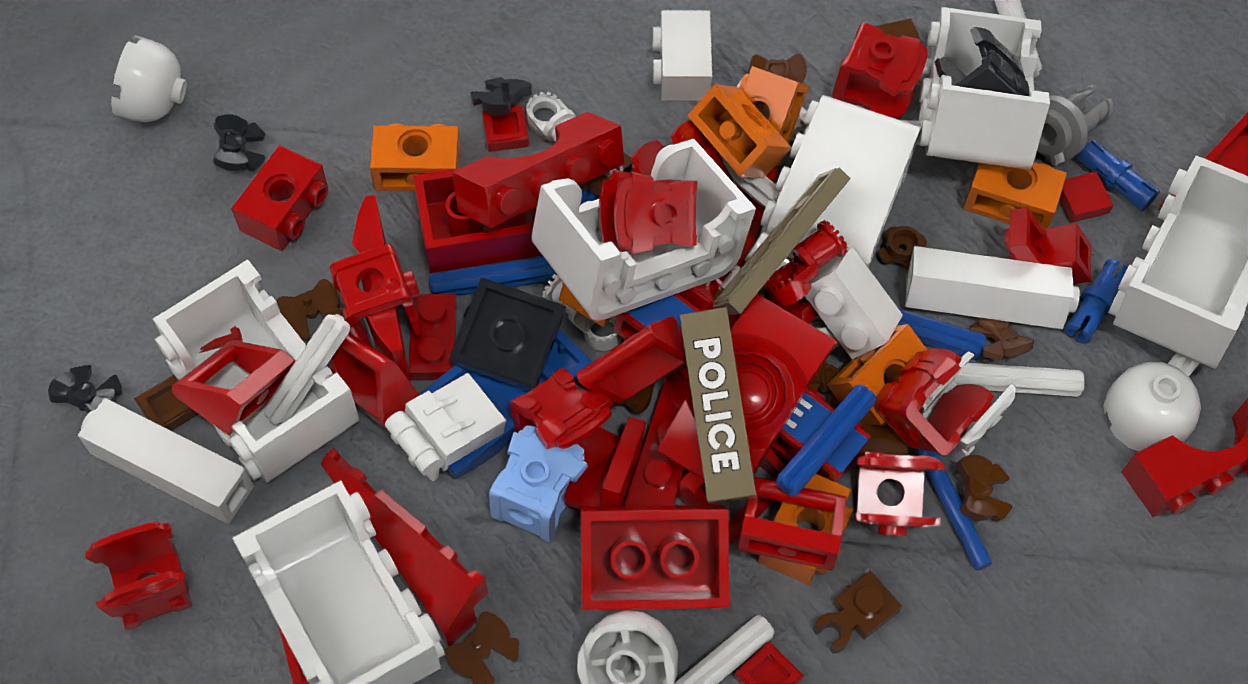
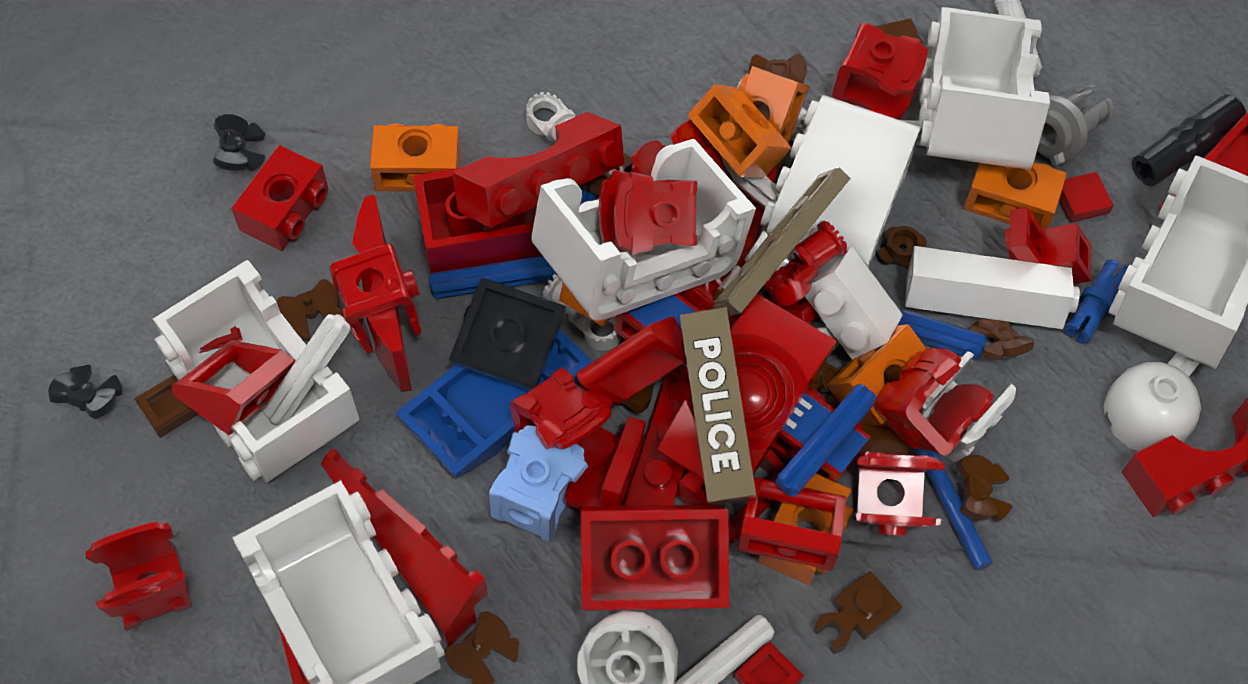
white brick [78,398,254,524] -> none
white cylinder [111,35,187,123] -> none
red tile [330,332,420,430] -> none
white piece [385,373,506,481] -> none
red plate [409,294,457,381] -> none
black piece [470,77,532,115] -> none
red tile [482,105,529,152] -> none
white brick [653,10,712,101] -> none
black piece [934,27,1030,96] -> none
white axle [954,363,1085,397] -> none
blue pin [1077,139,1160,212] -> none
none -> black axle [1132,94,1246,186]

